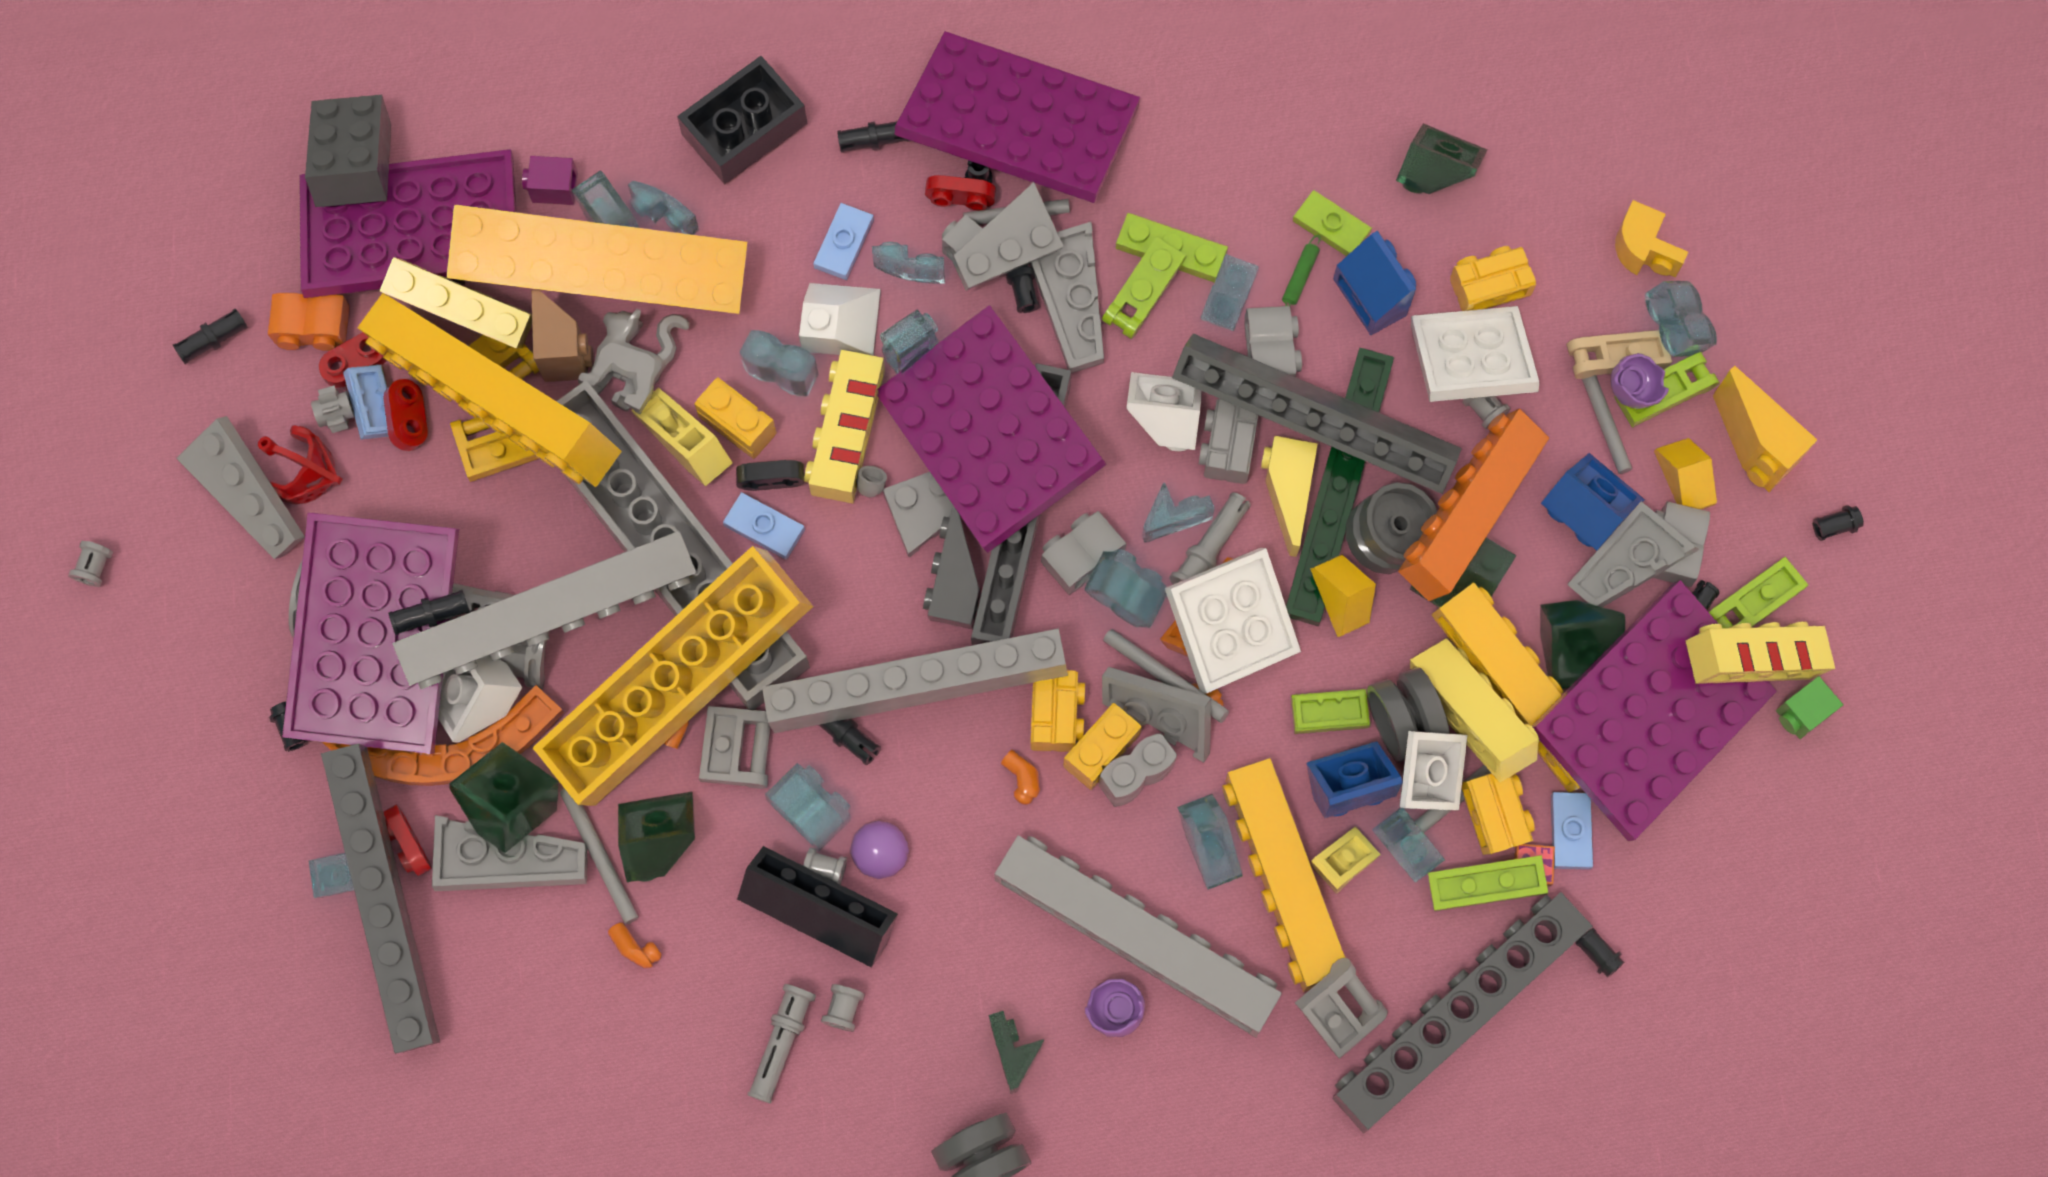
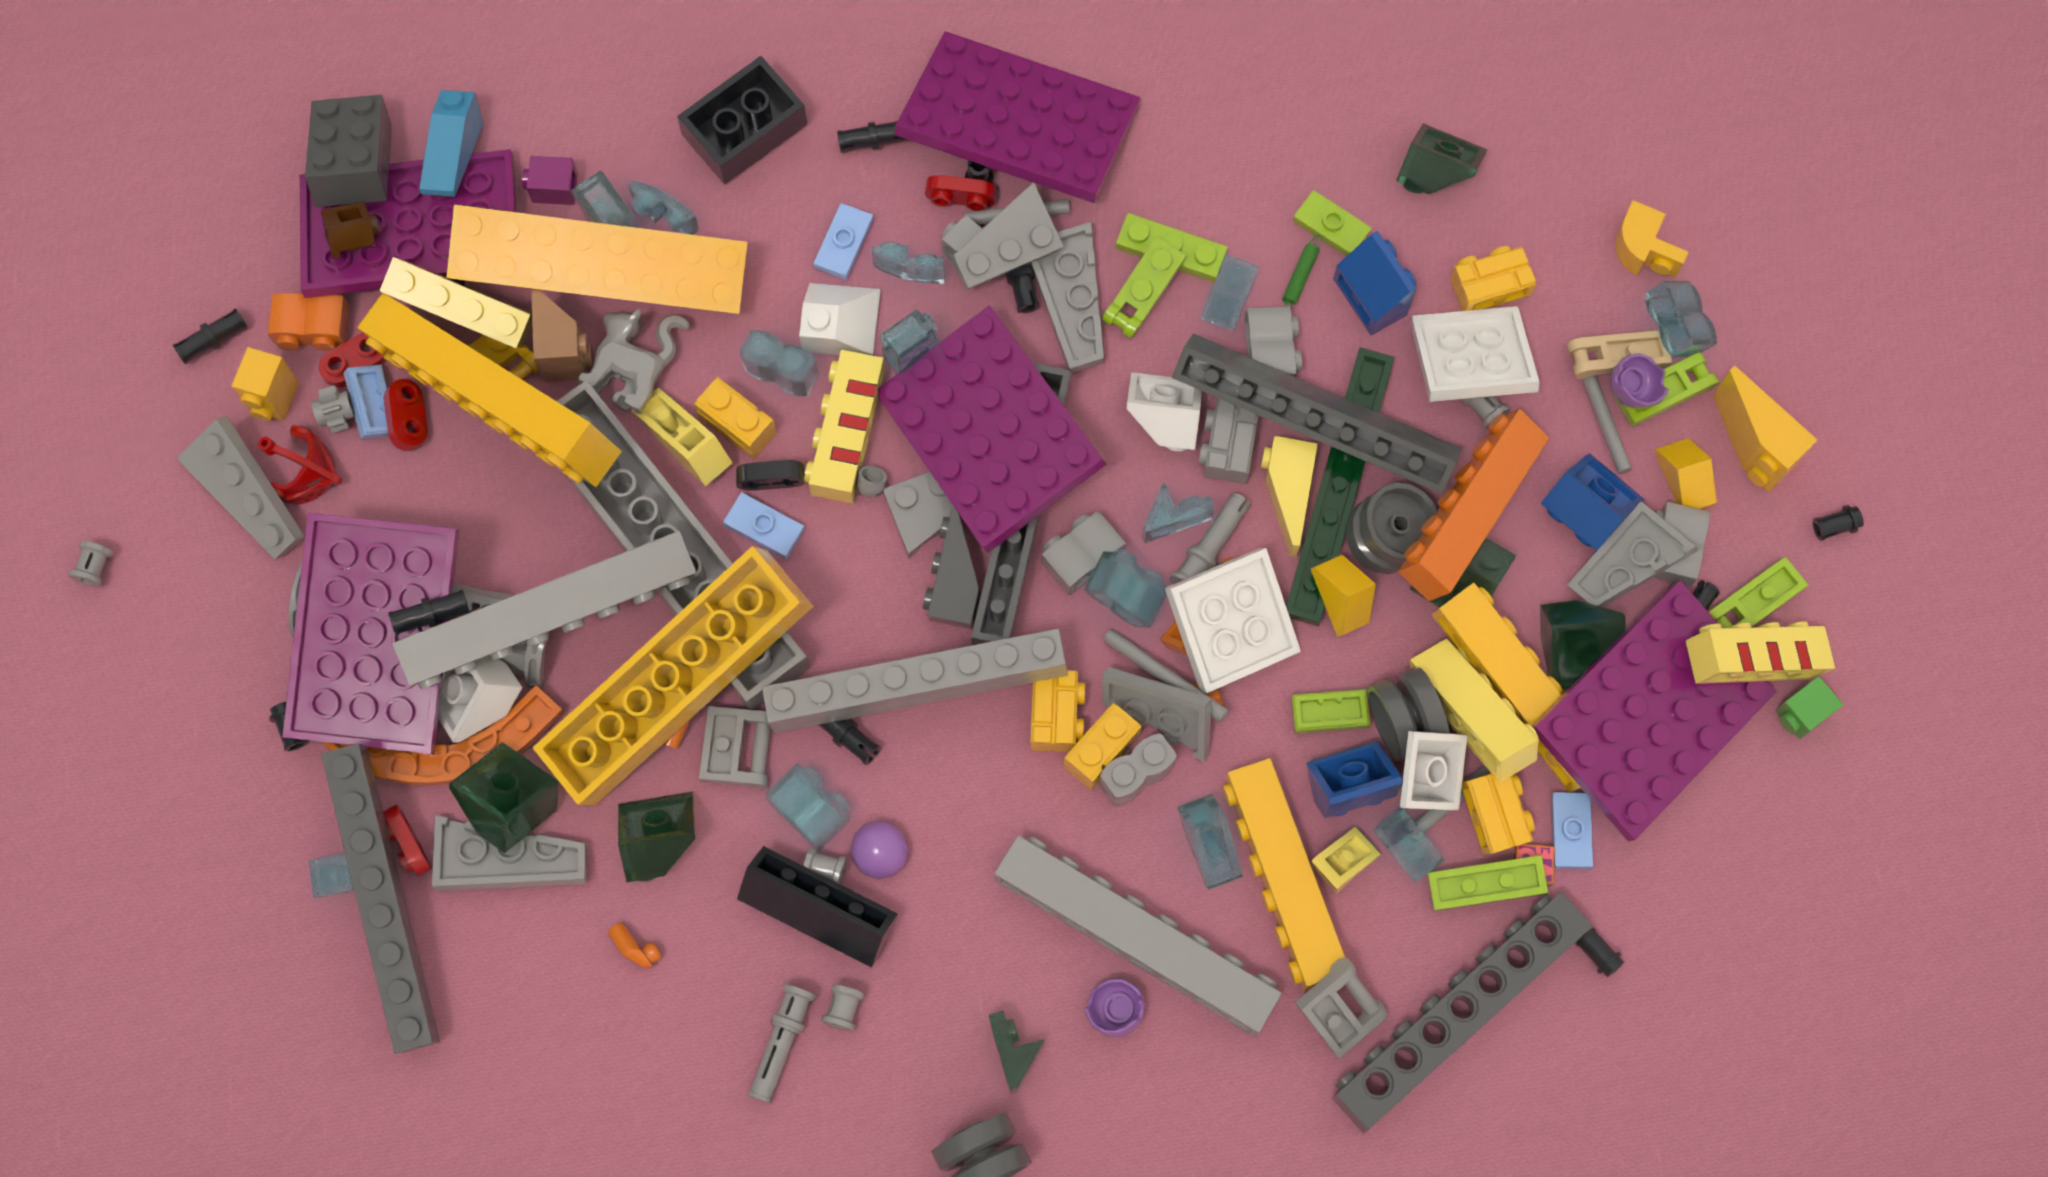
yellow plate [450,417,539,482] -> none
light grey bar [560,788,639,924] -> none
orange arm [1001,749,1040,805] -> none
none -> yellow brick [231,347,299,422]
none -> reddish brown brick [320,202,380,259]
none -> dark azure slope [419,90,483,197]

